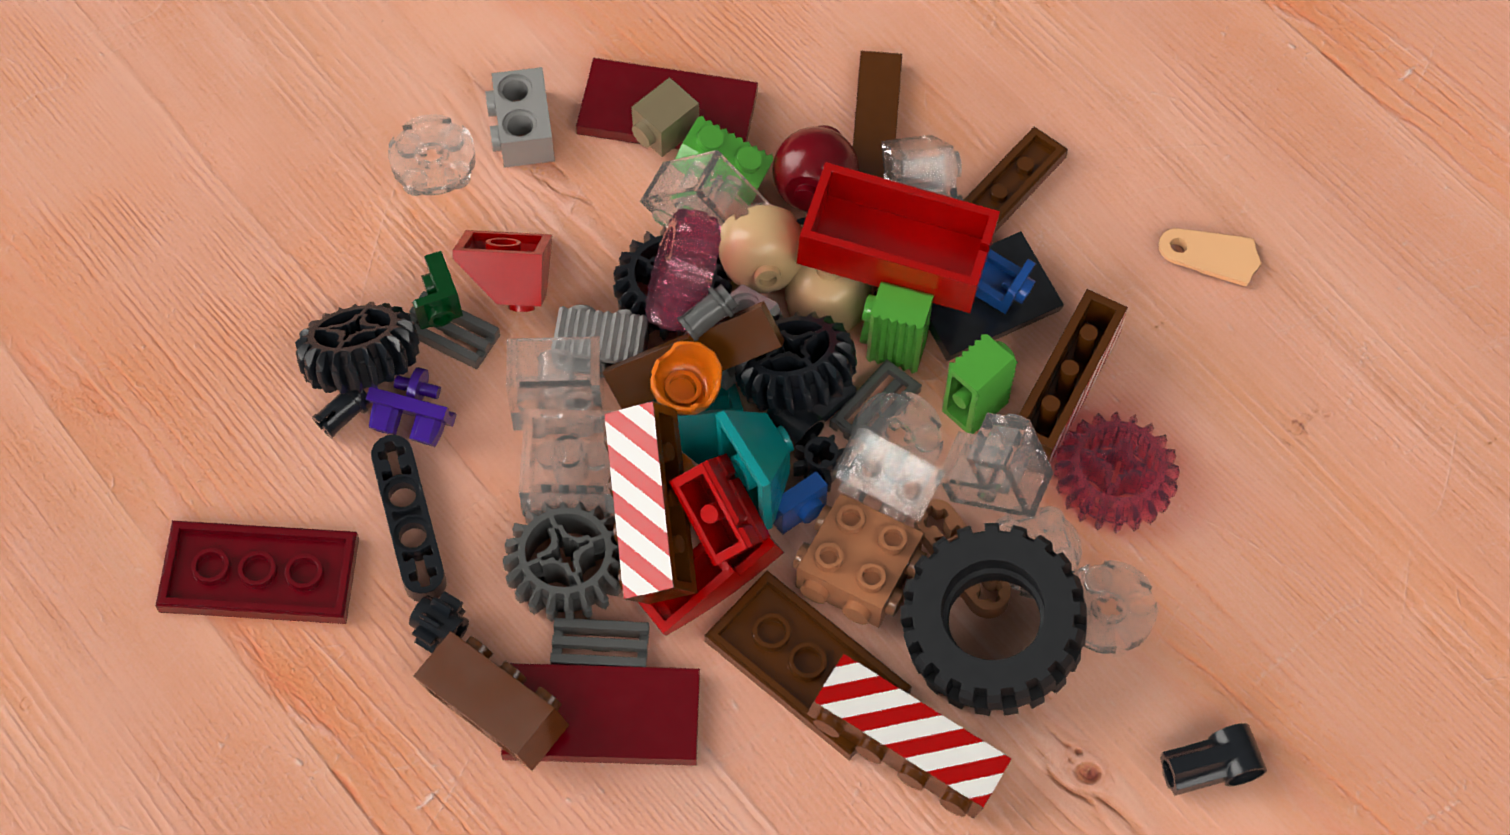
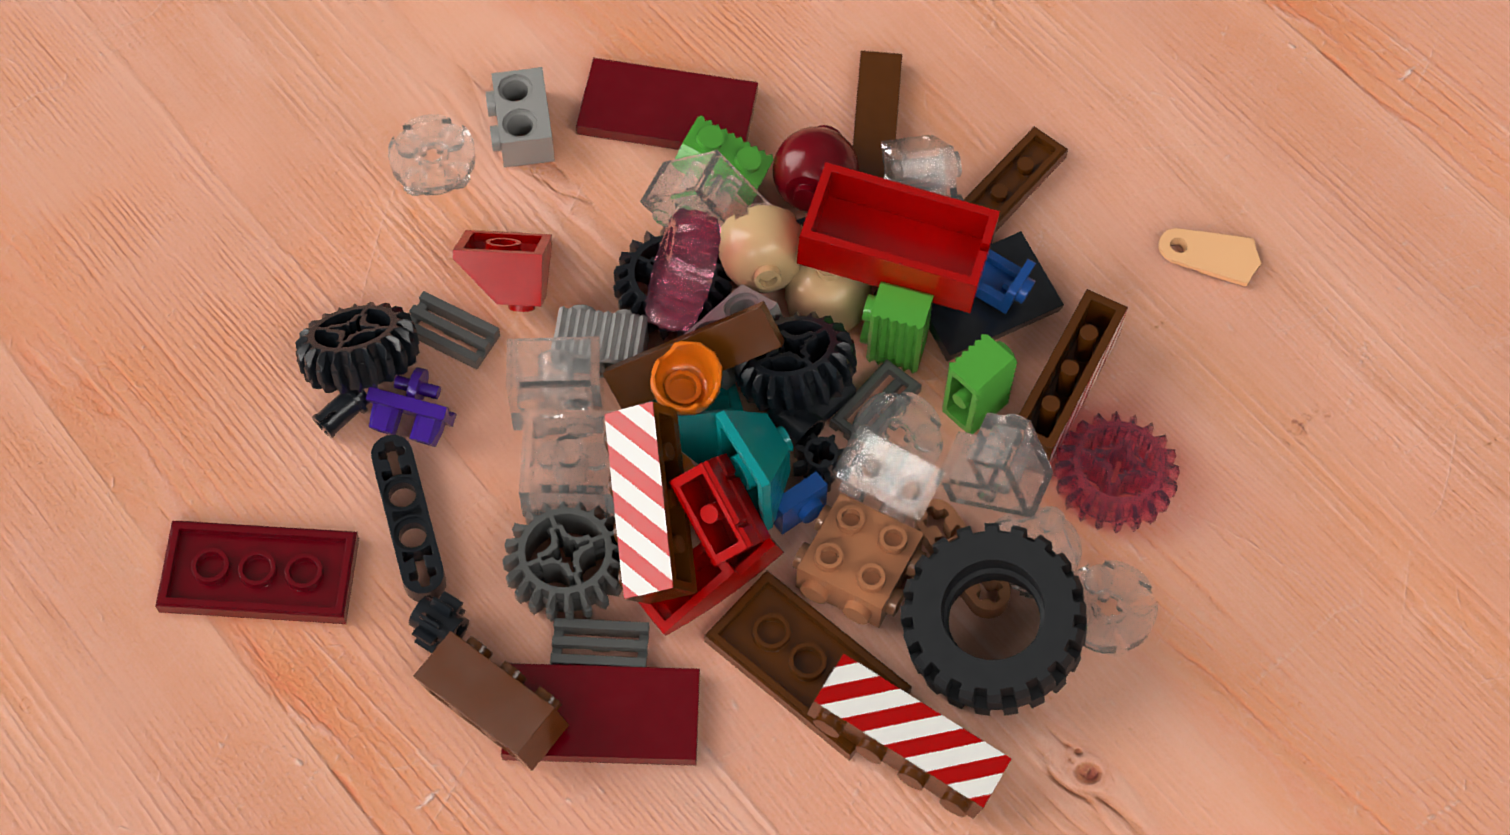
dark green bracket [412,251,463,329] -> none
dark tan brick [632,77,699,157] -> none
dark grey pin [677,284,738,342] -> none
black piece [1160,723,1267,796] -> none

